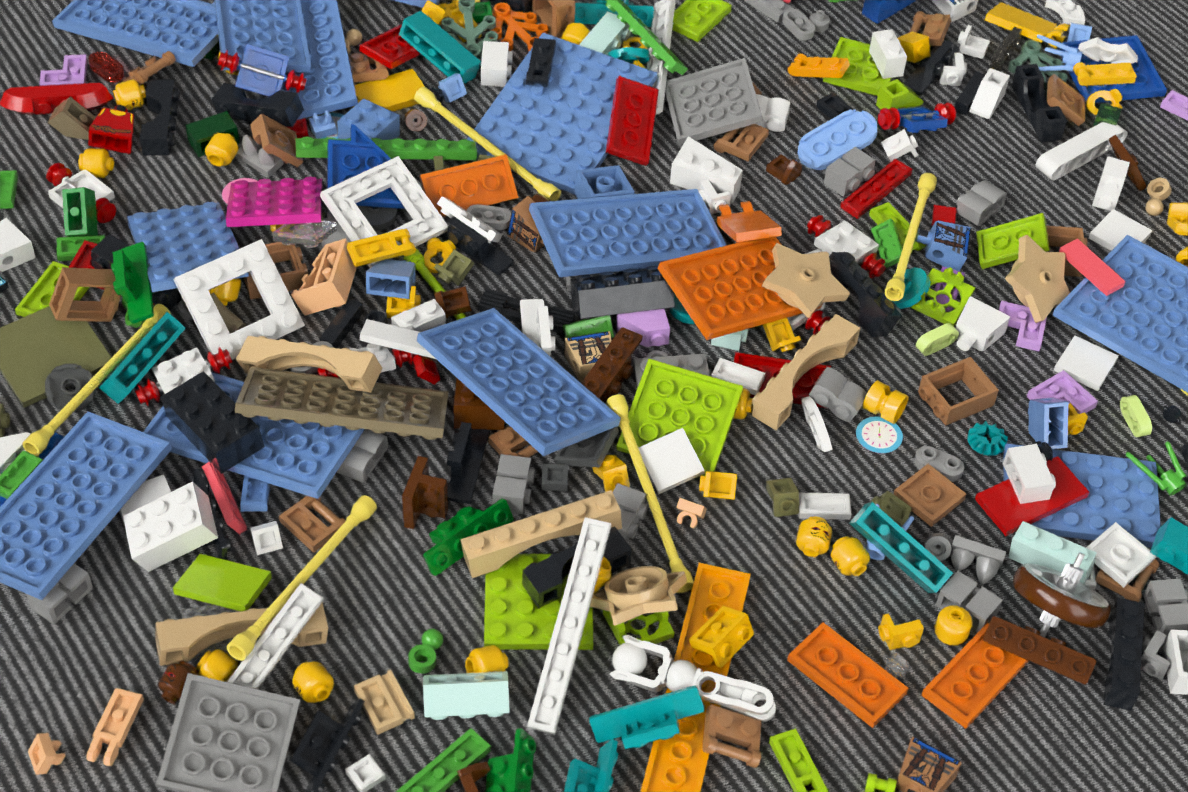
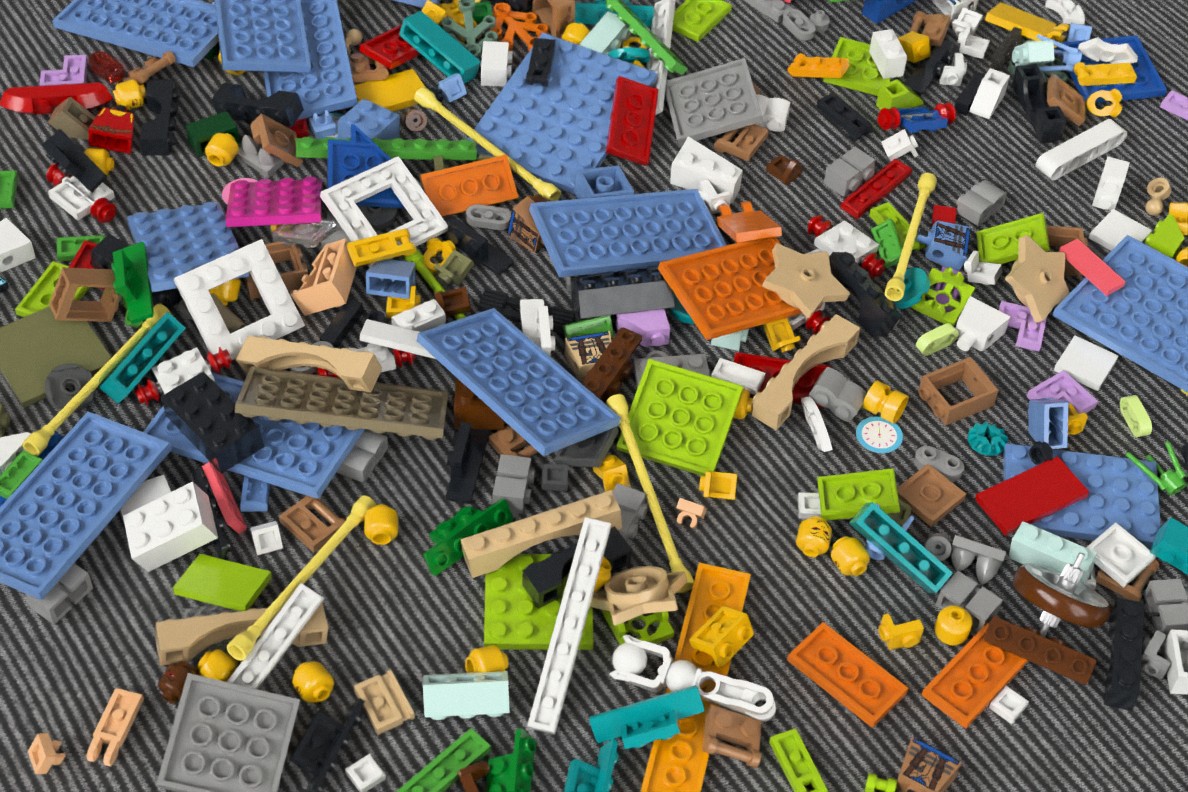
green brick [62,187,98,237] -> none
plate [217,44,307,97] -> none
reddish brown bracket [402,456,448,529] -> none
bright green plate [408,629,443,674] -> none
red tile [412,355,440,385] -> none
white wing [437,196,503,243] -> none
white tile [639,428,705,494] -> none
olive bracket [766,478,799,517] -> none
light blue tile [798,110,877,170] -> none
clear plate [884,653,910,678] -> none
white brick [1003,444,1056,504] -> none
clear green panel [1093,103,1122,127] -> none
reddish brown plate [1109,134,1147,191] -> none
black piece [1163,405,1181,423] -> none
none -> black bracket [42,129,107,192]
none -> yellow head [364,504,399,545]
none -> lime tile [817,468,900,521]
none -> white bracket [952,8,982,36]
none -> white bracket [964,251,1002,285]
none -> white tile [989,686,1029,724]
none -> light aqua brick [1012,40,1054,66]
none -> lime slope [1144,214,1184,259]

